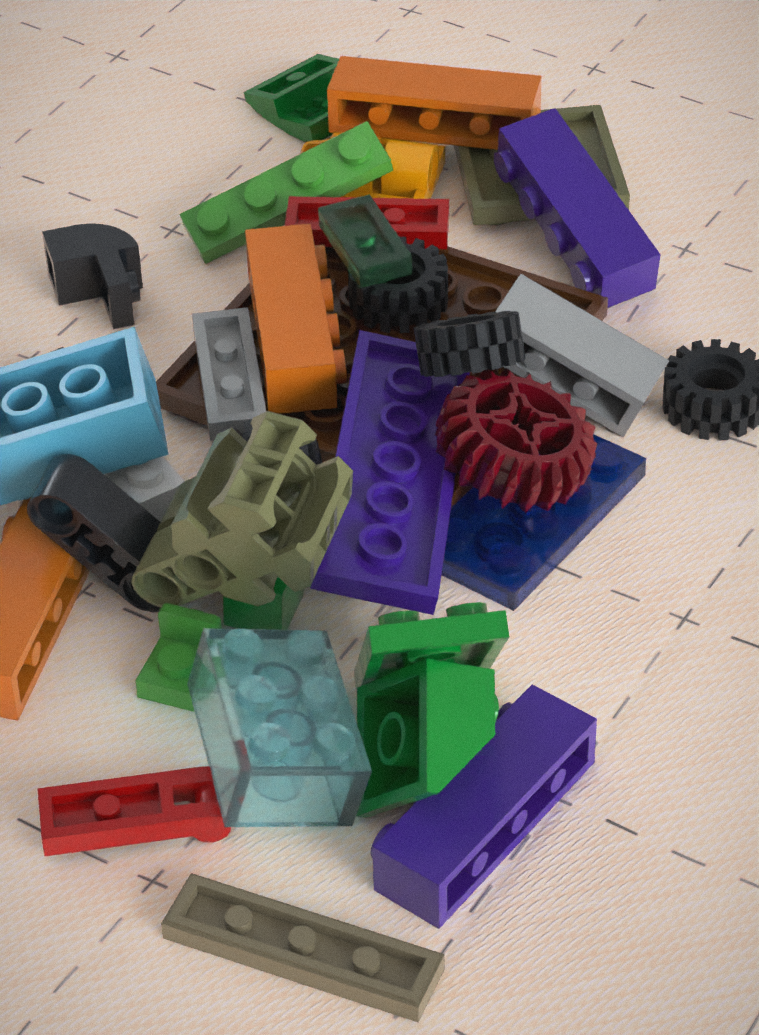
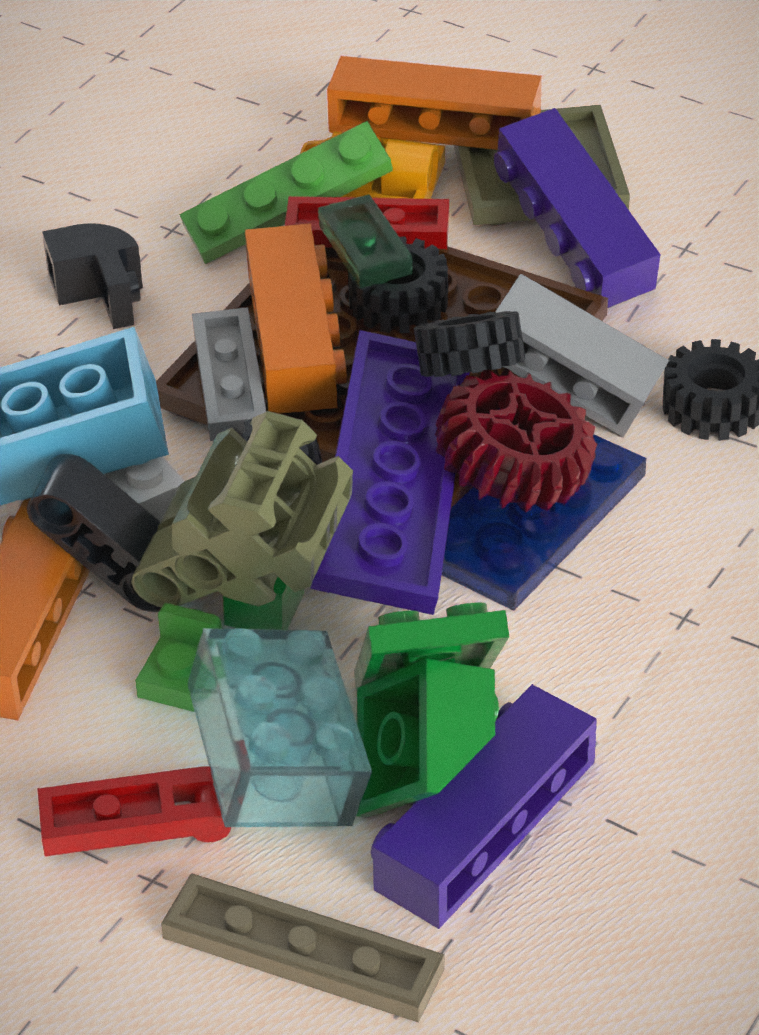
green slope [243,54,339,142] -> none

